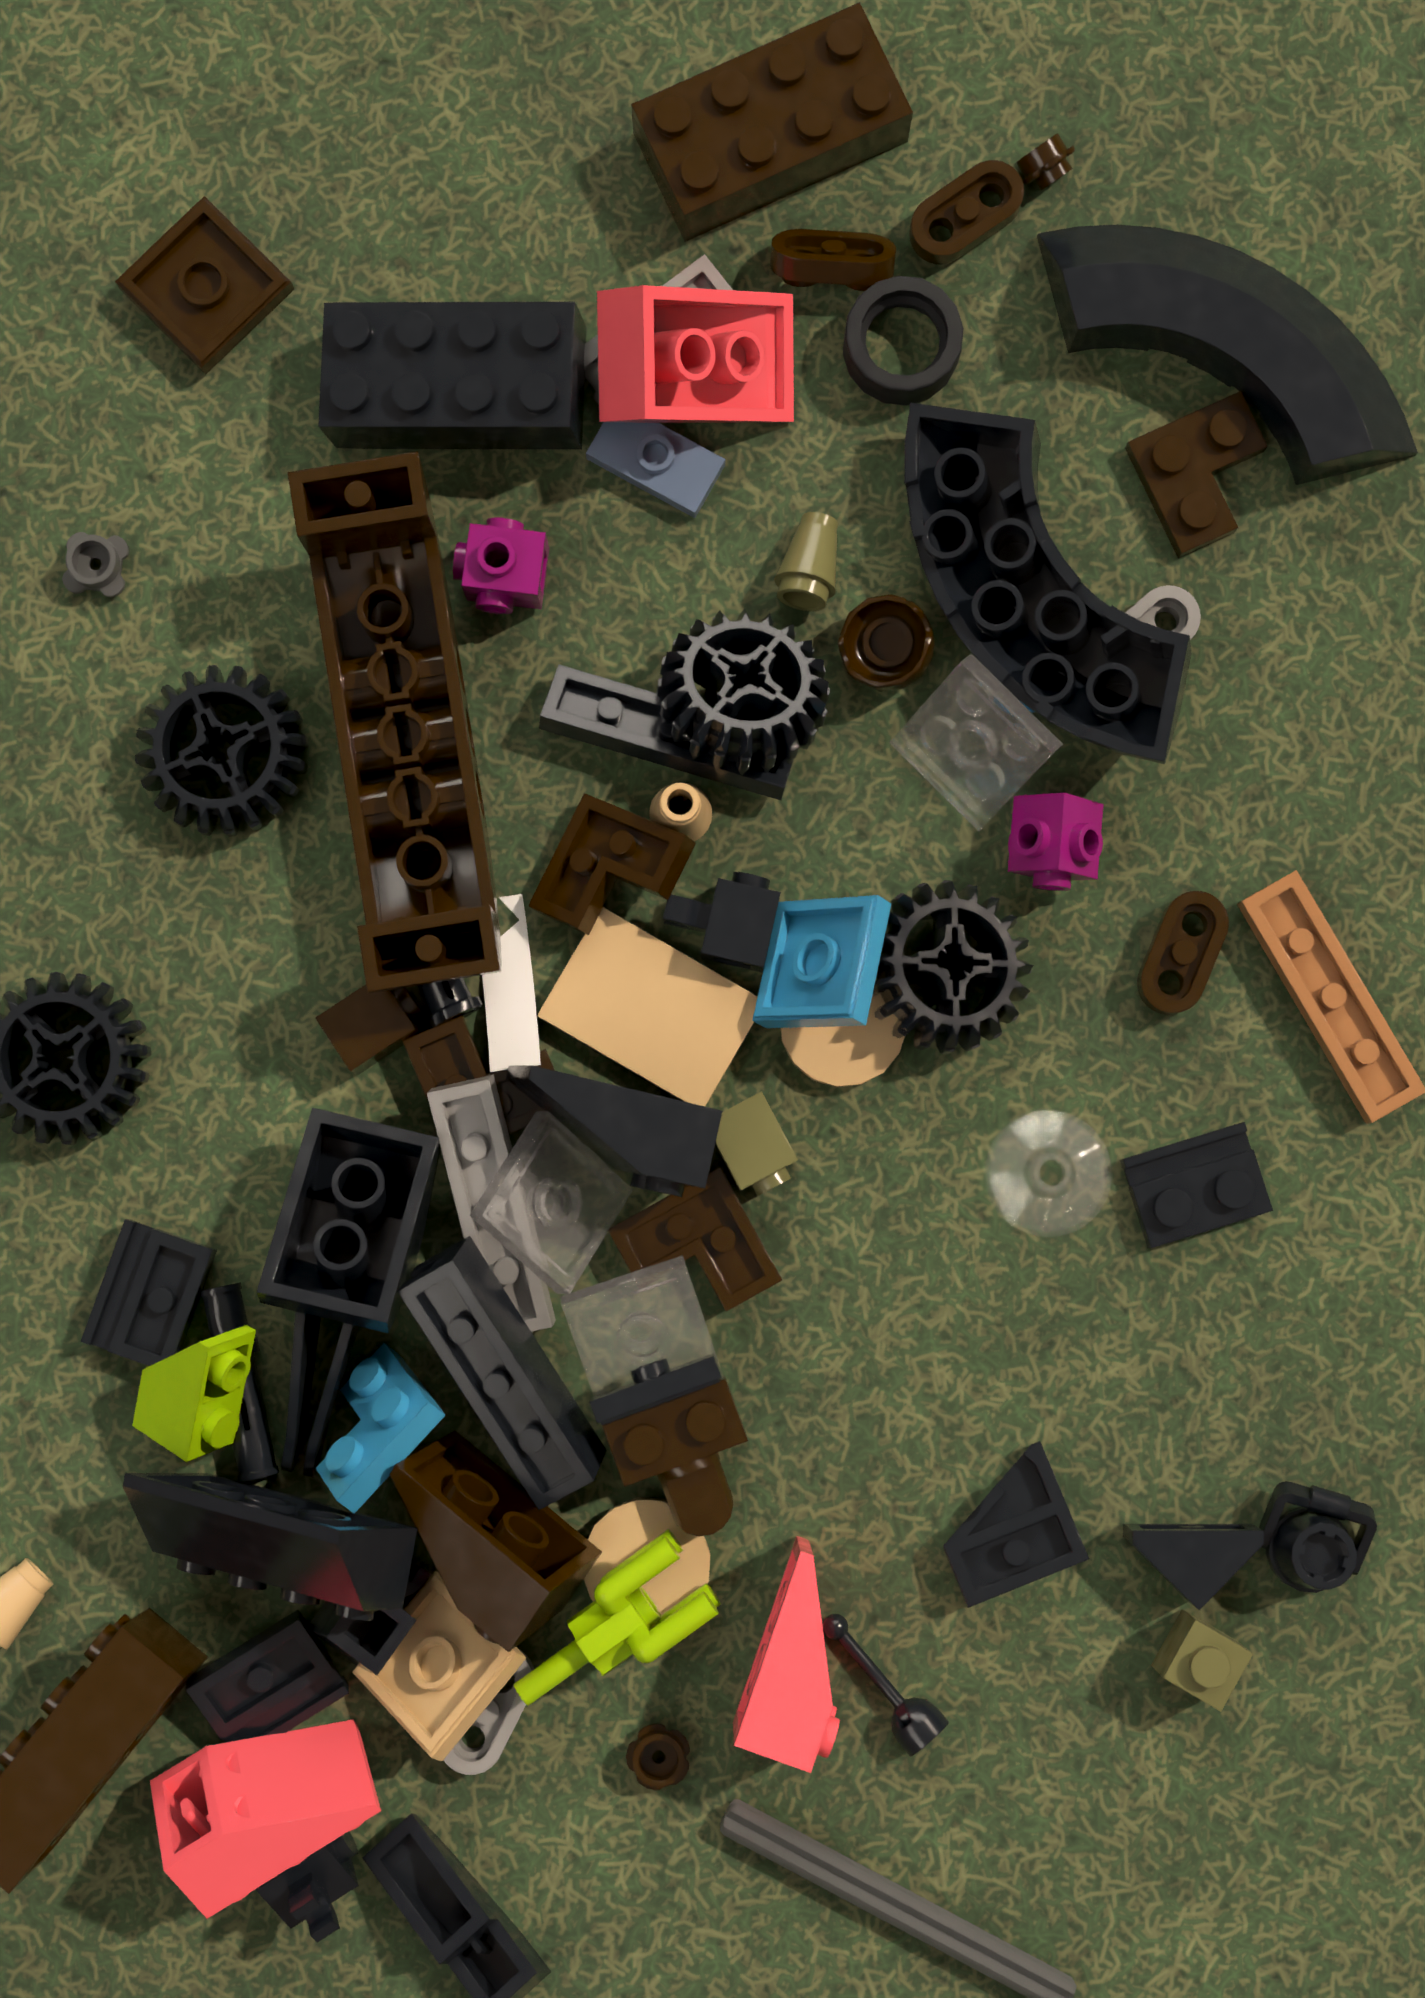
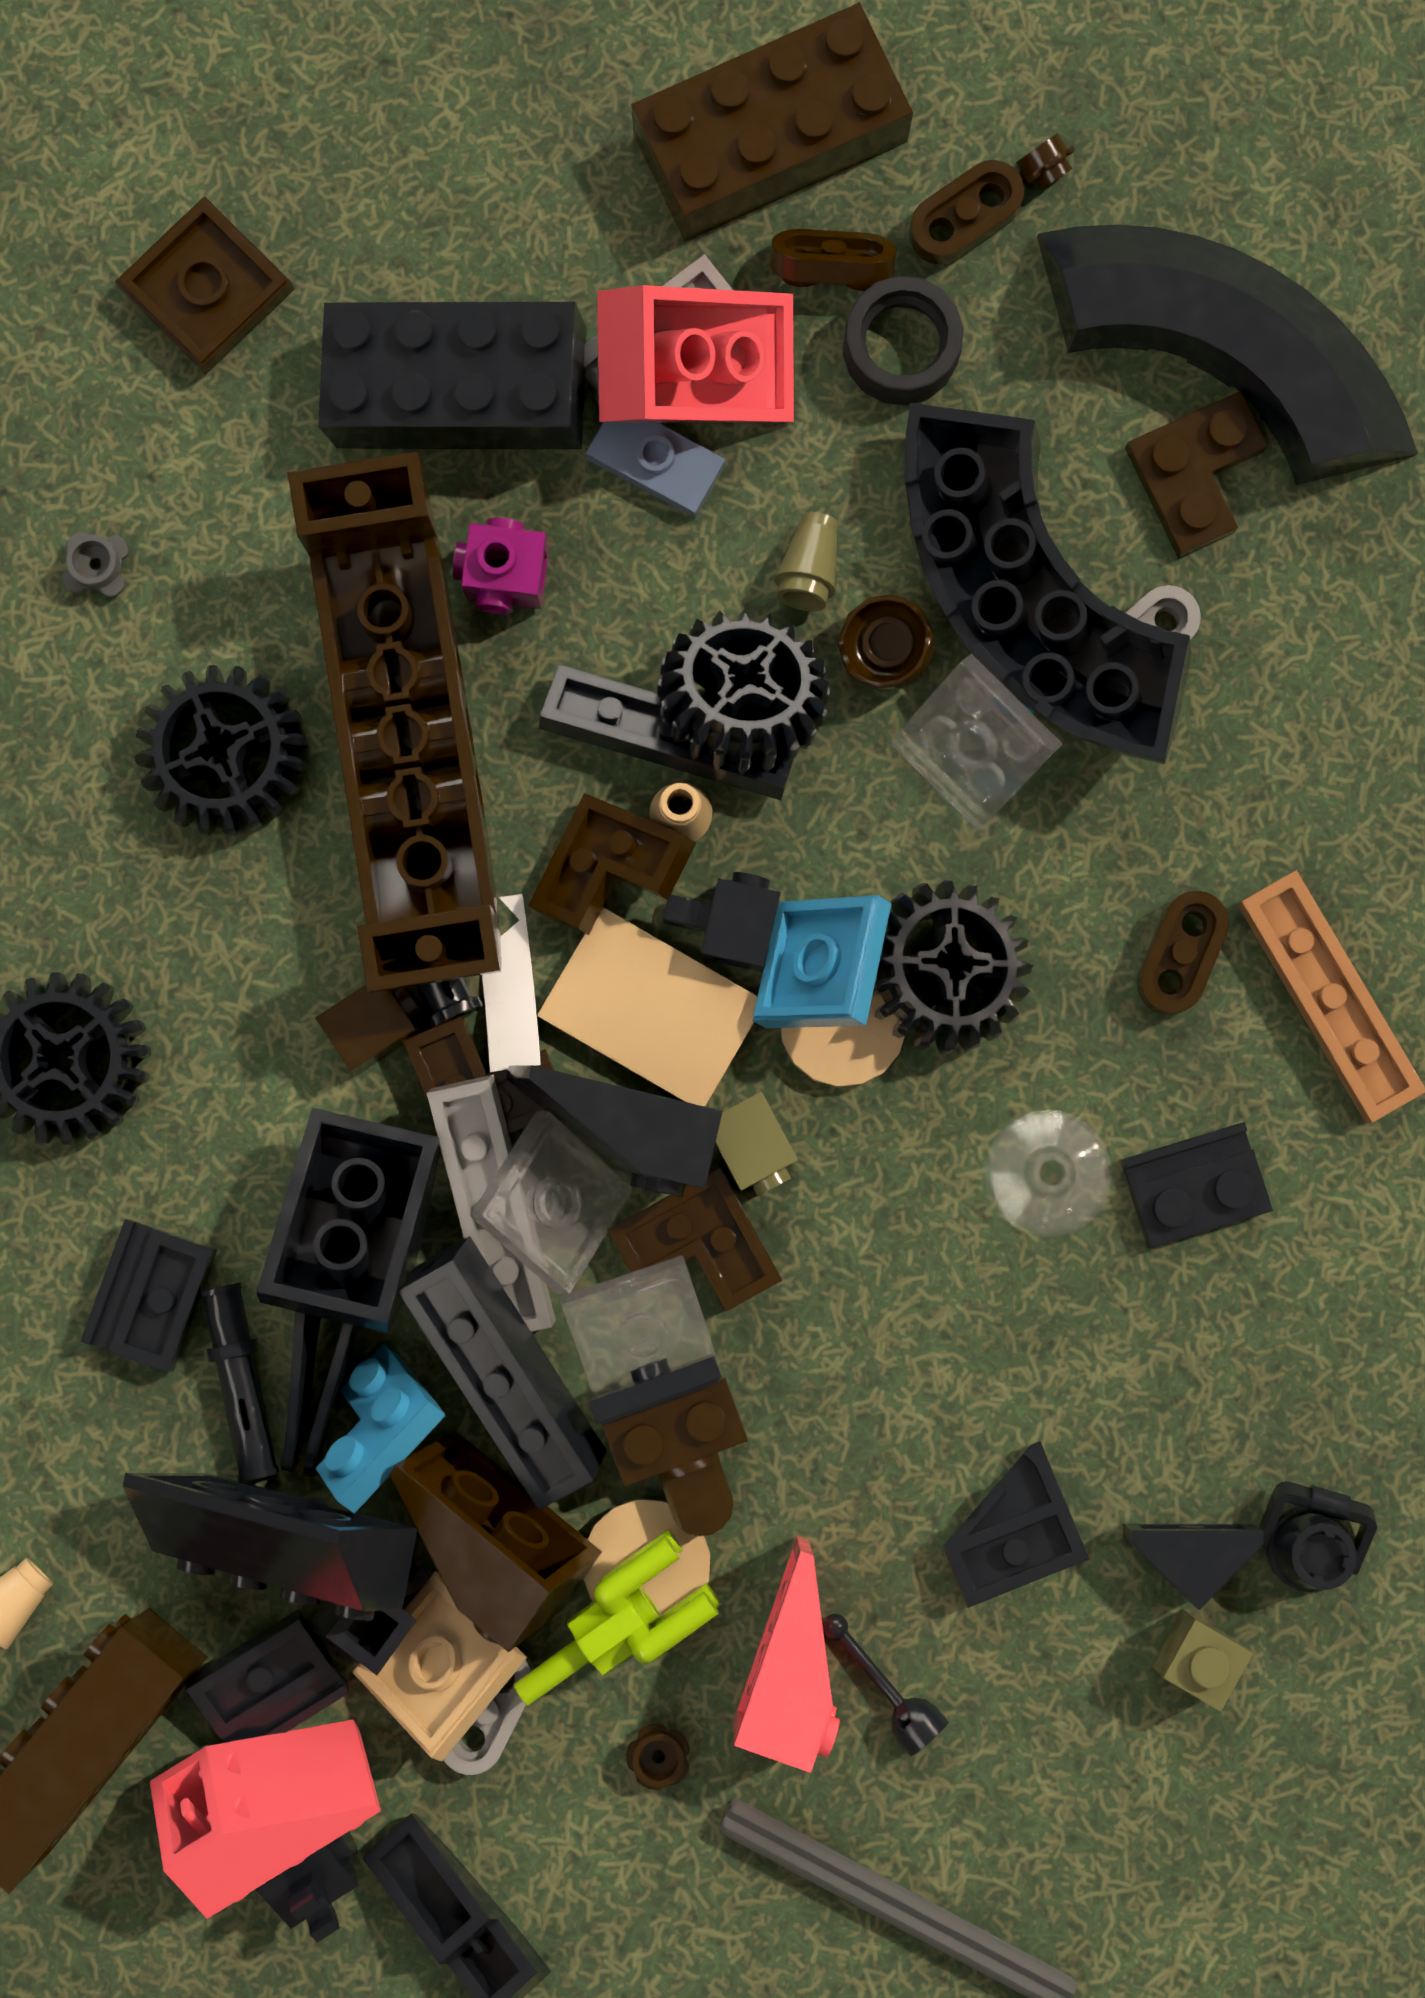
lime slope [132,1325,256,1462] -> none
magenta brick [1008,793,1104,891] -> none

